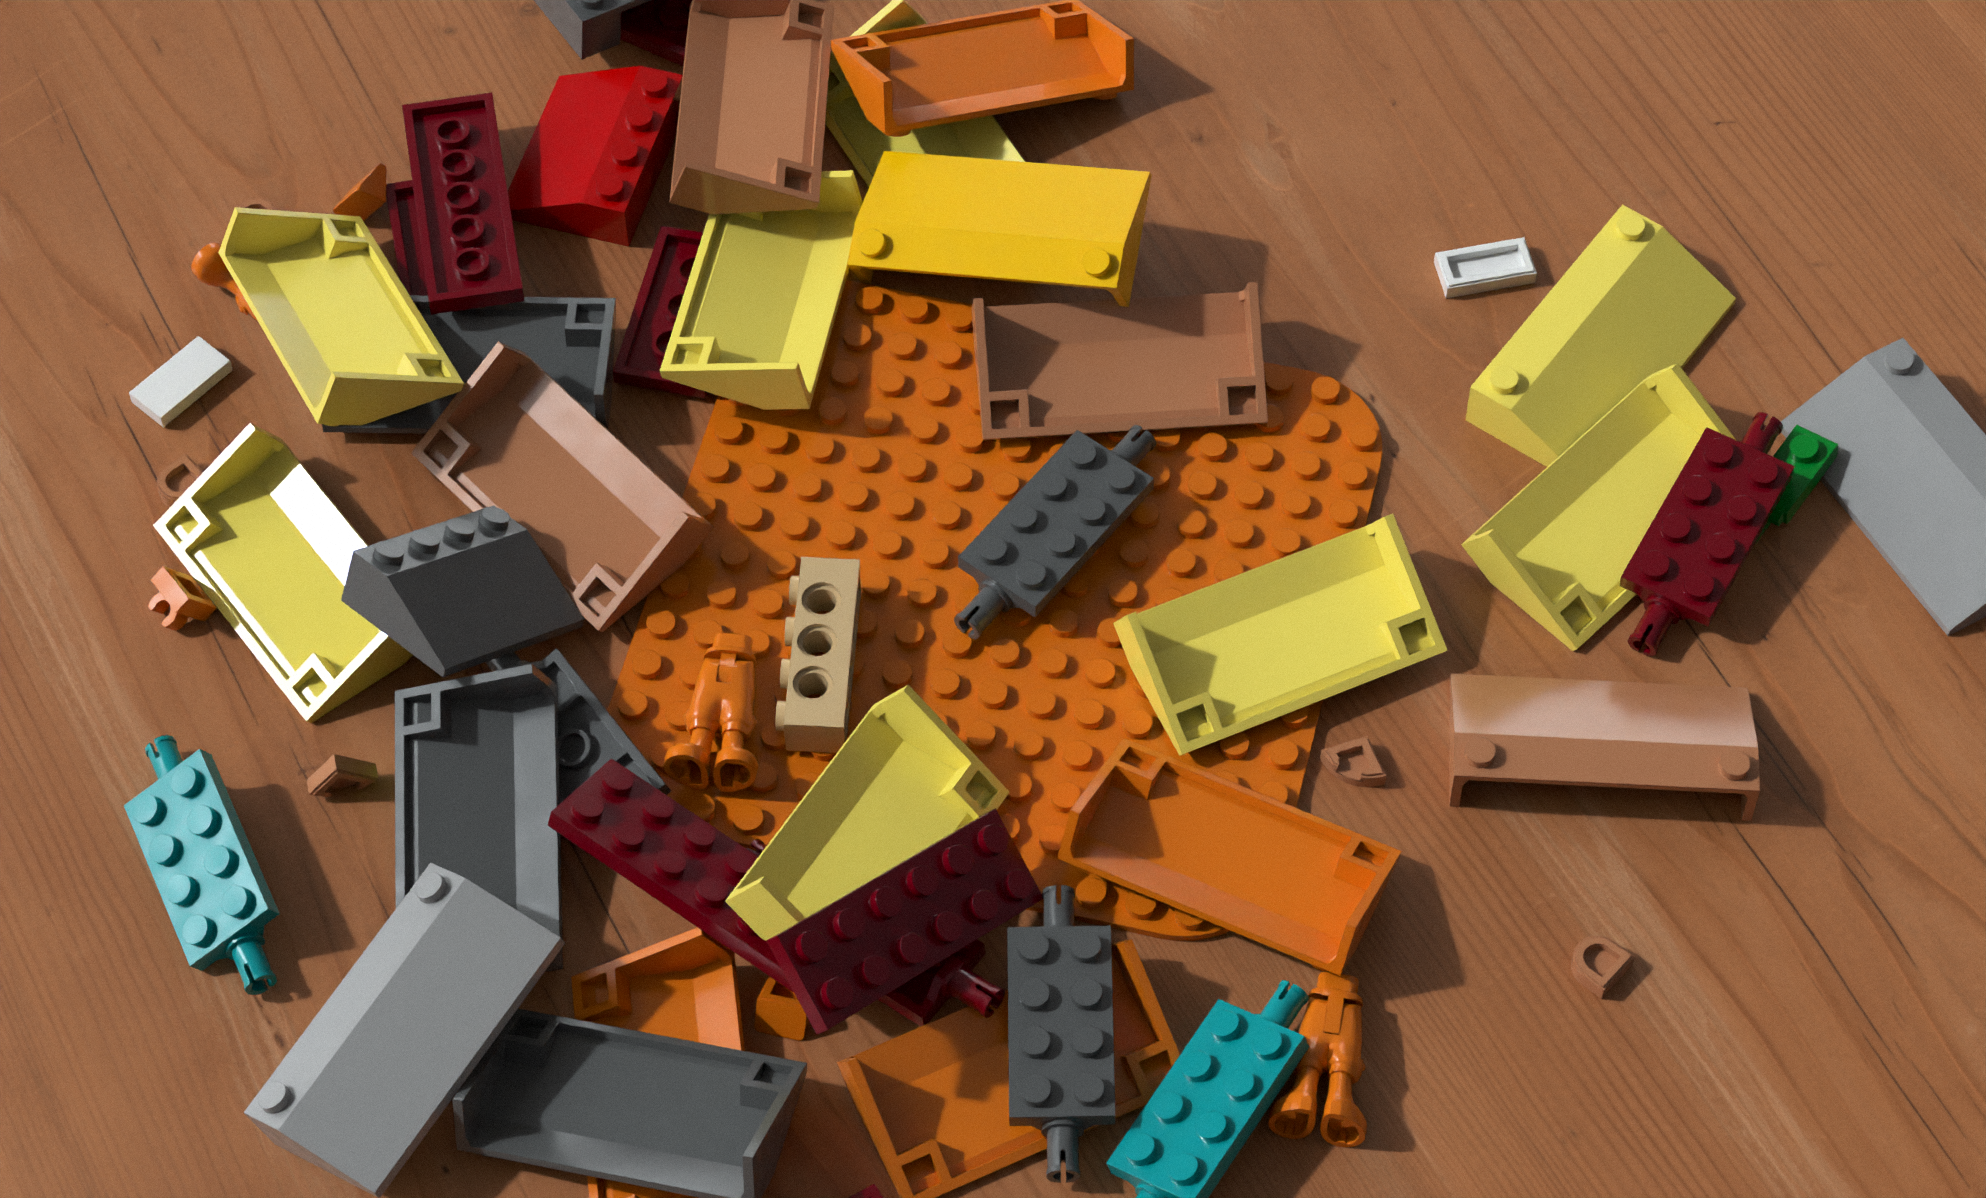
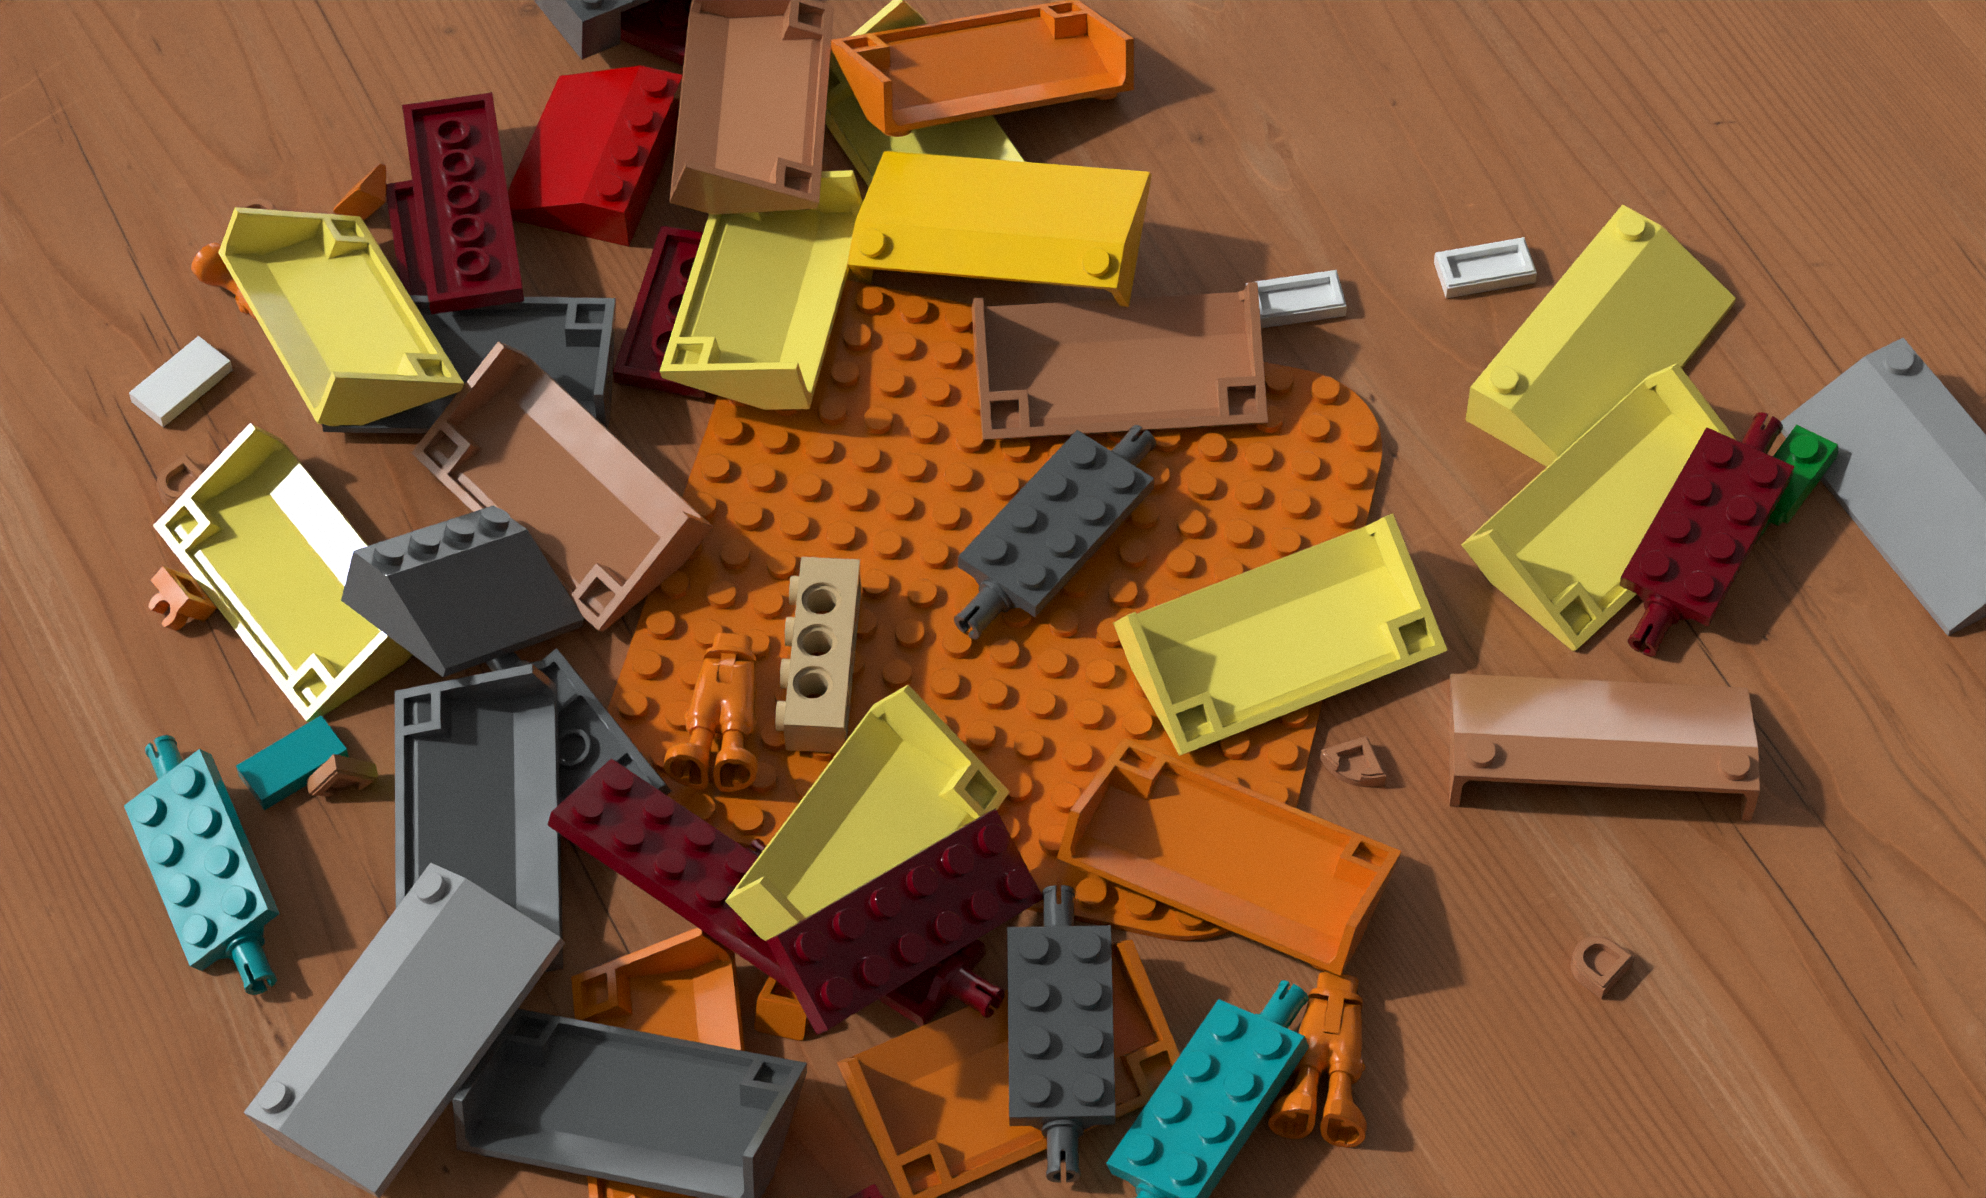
none -> teal tile [236,715,349,811]
none -> white tile [1246,270,1347,328]

